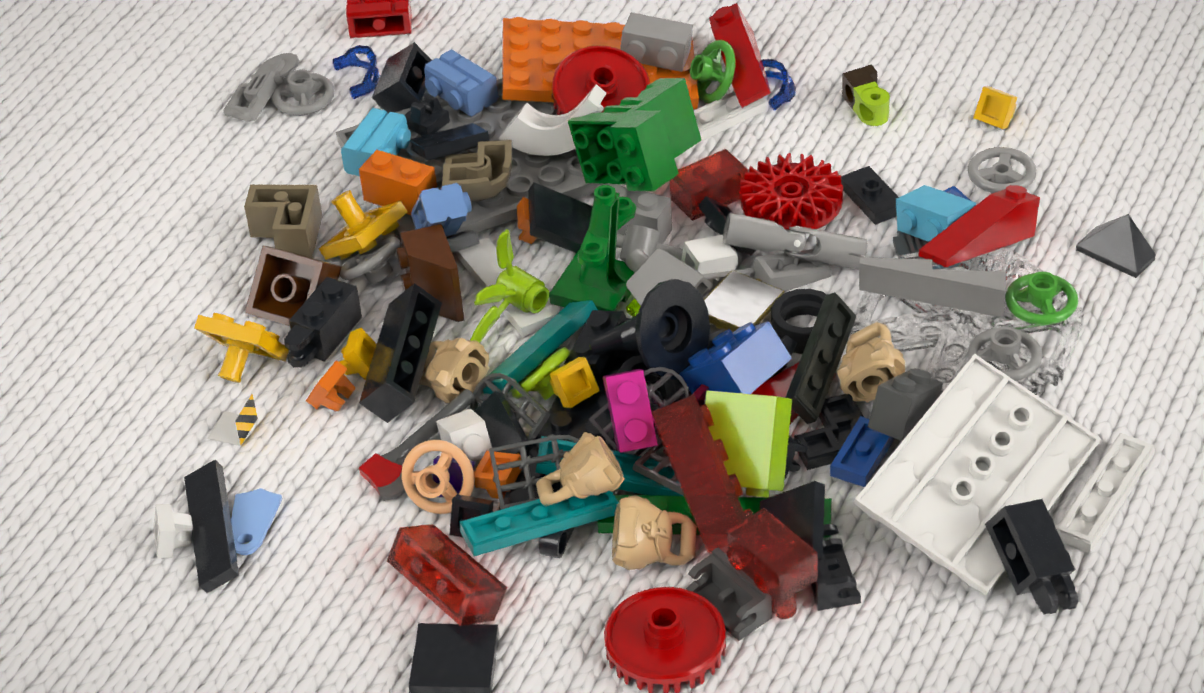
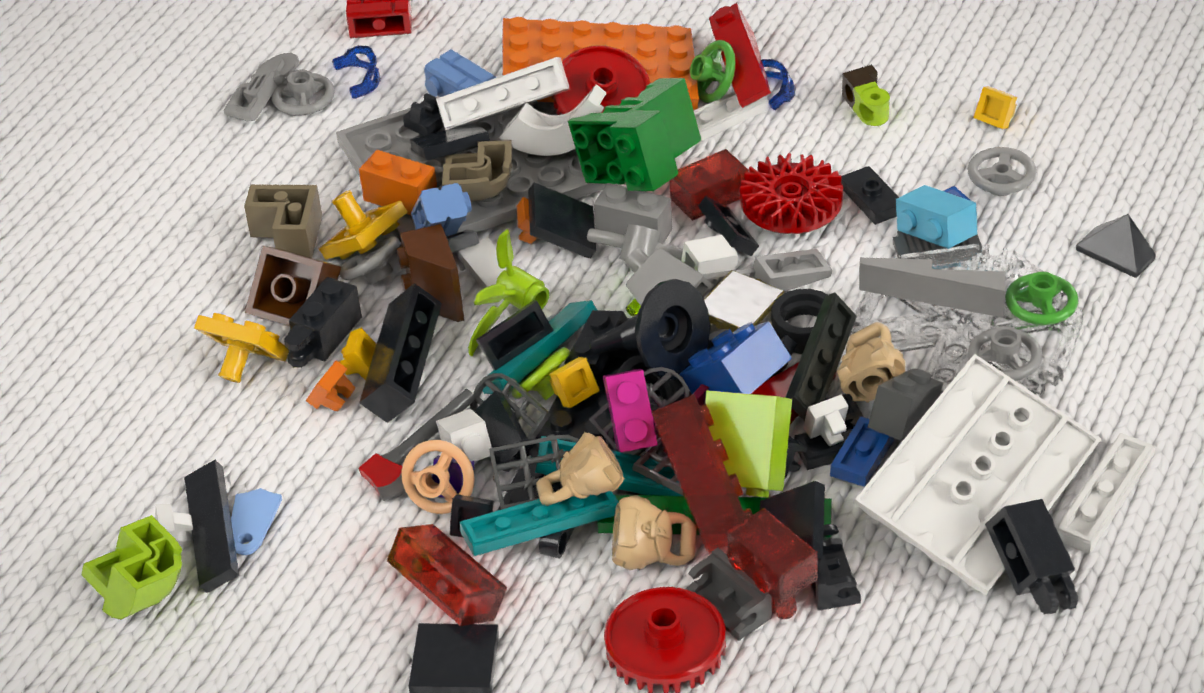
sticker [207,394,258,446] -> none
medium azure brick [341,108,411,176] -> none
black brick [372,42,432,114] -> none
tan piece [420,337,490,403] -> none
orange tile [474,451,522,499] -> none
green piece [549,185,636,311] -> none
light grey brick [620,12,693,72] -> none
light grey piece [723,213,867,270] -> none
red slope [918,185,1040,267] -> none
none -> lime brick [81,515,182,620]
none -> white tile [436,57,570,130]
none -> black slope [476,300,554,371]
none -> white tile [804,394,849,446]

